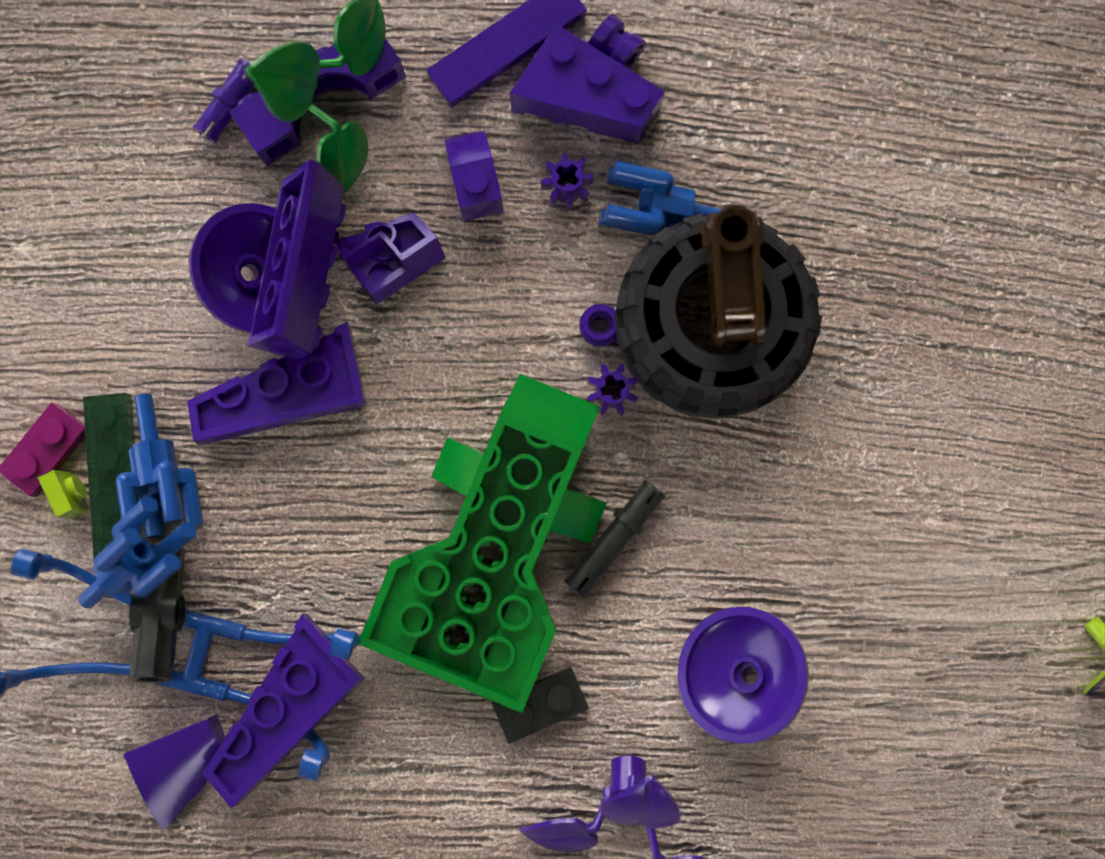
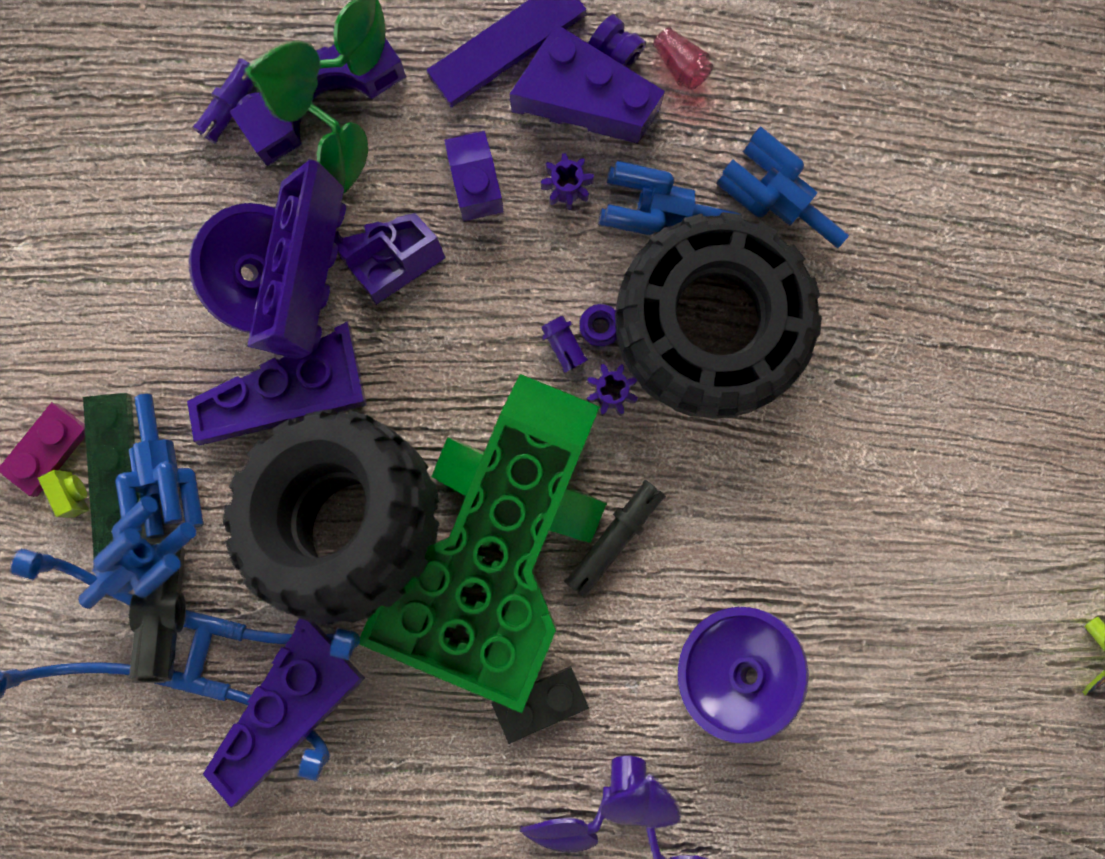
dark purple slope [123,714,226,829] -> none
dark brown piece [700,204,765,347] -> none
none -> black tyre [223,409,440,625]
none -> dark purple pin [541,316,588,373]
none -> clear pink cone [653,27,713,90]
none -> blue plant [716,126,849,249]

